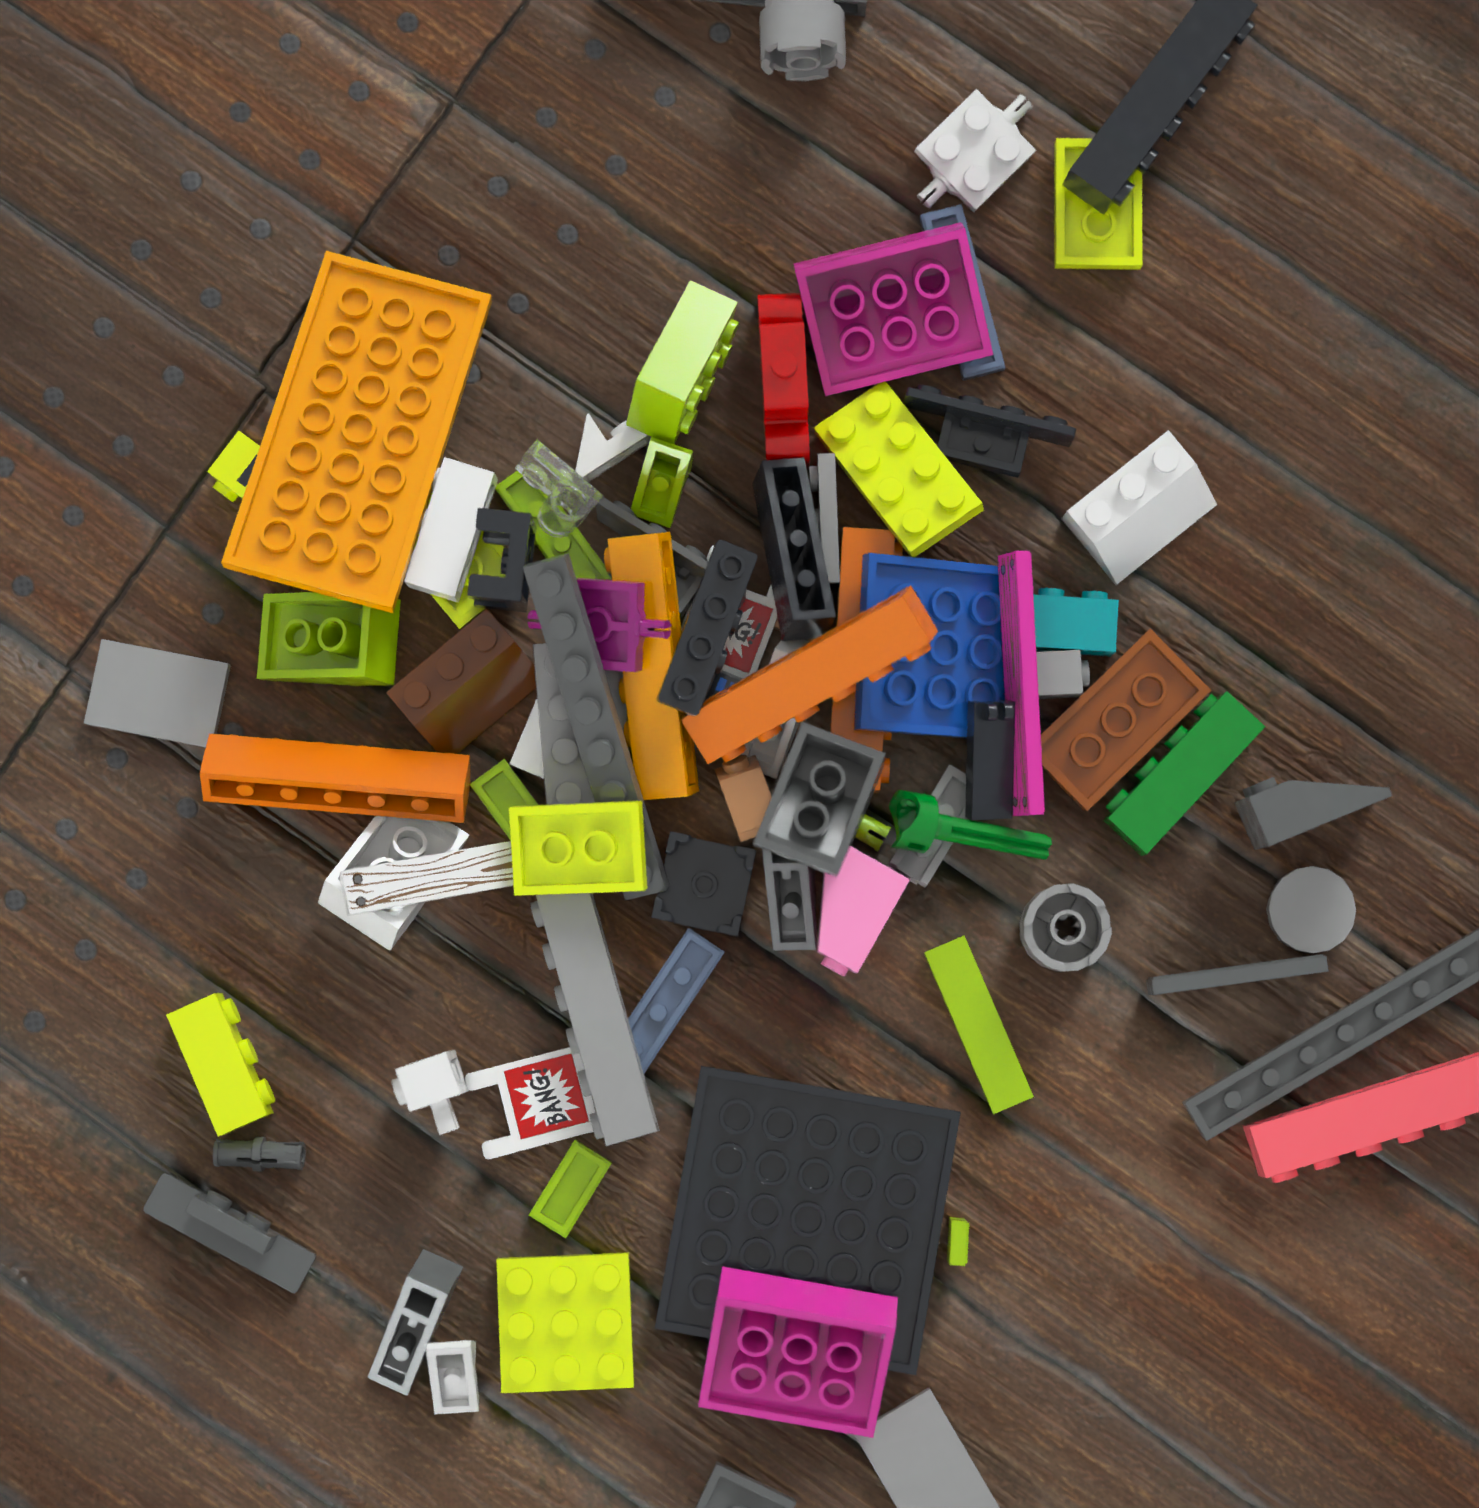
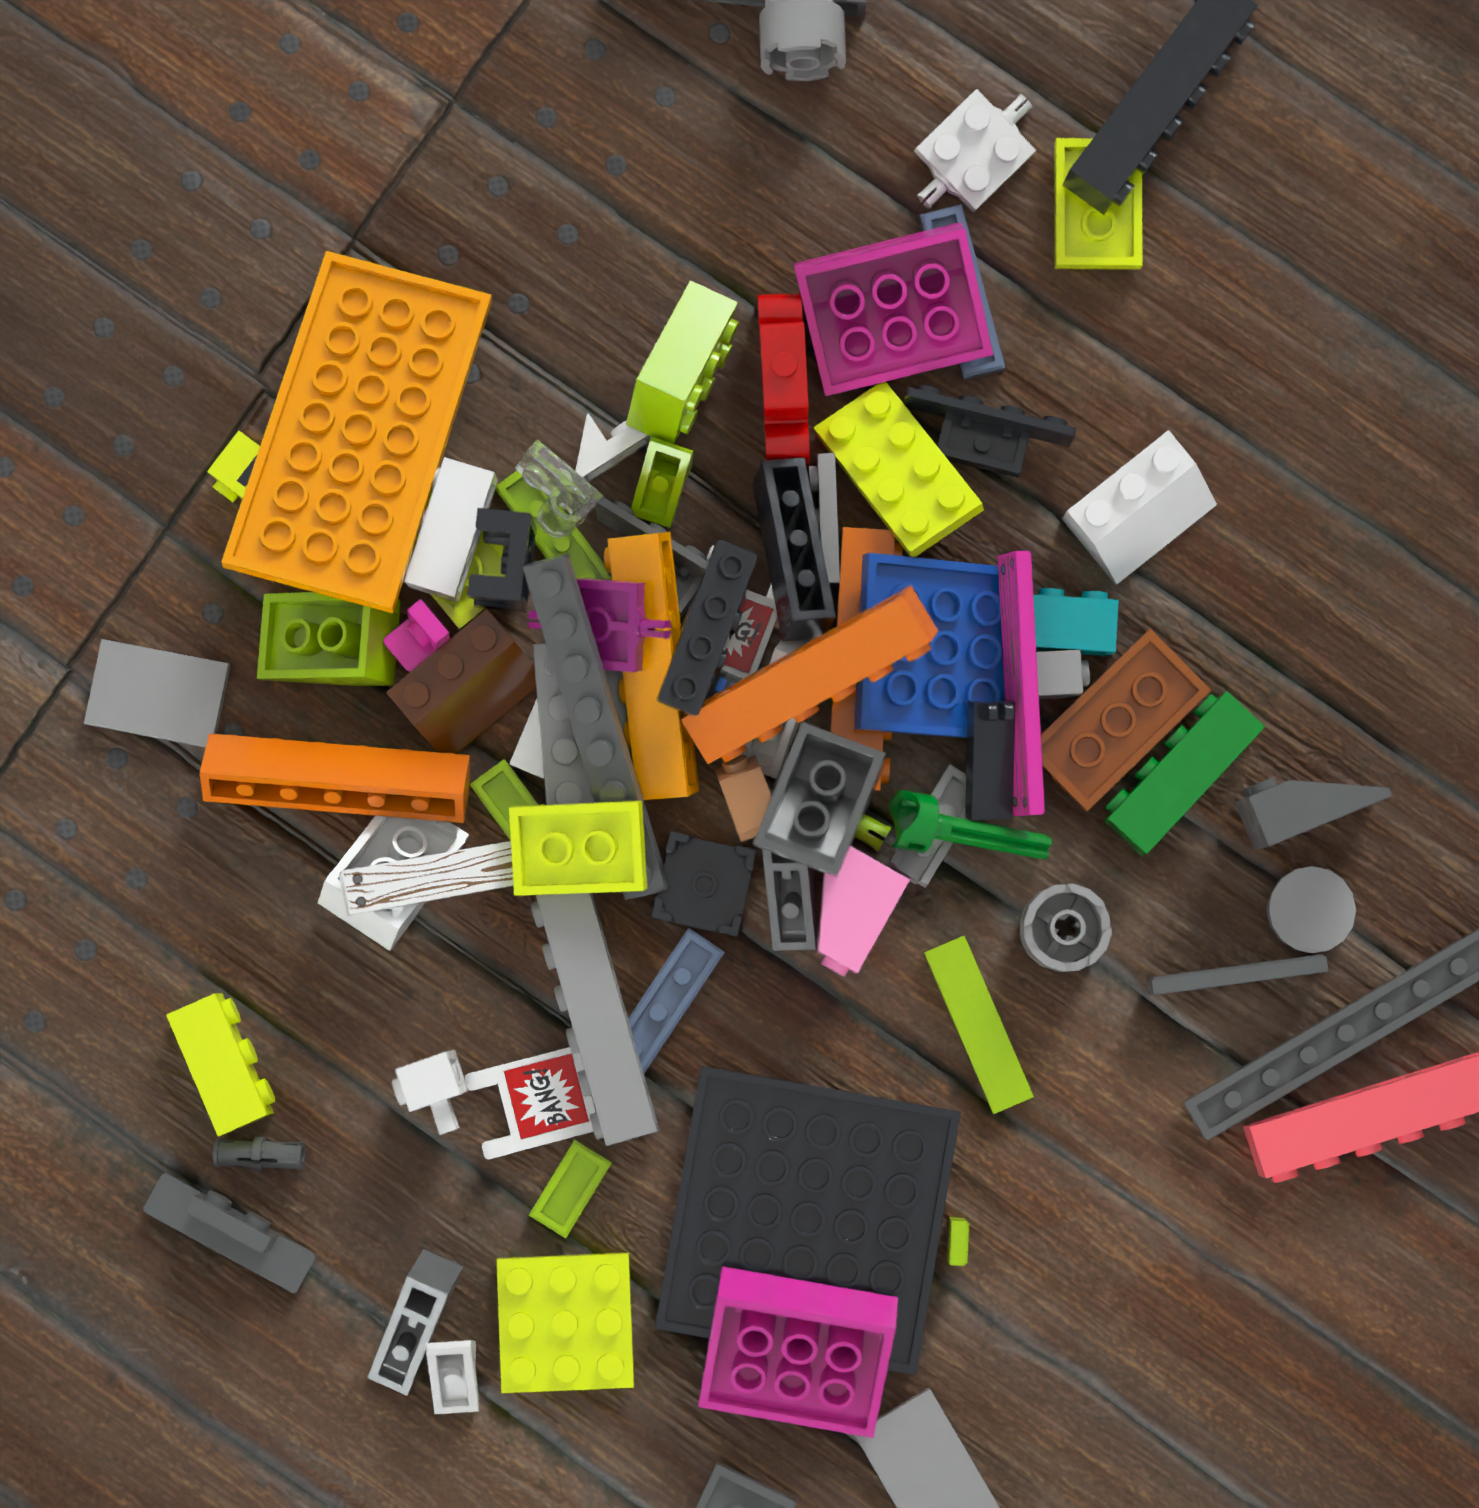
none -> dark pink slope [383,599,450,672]

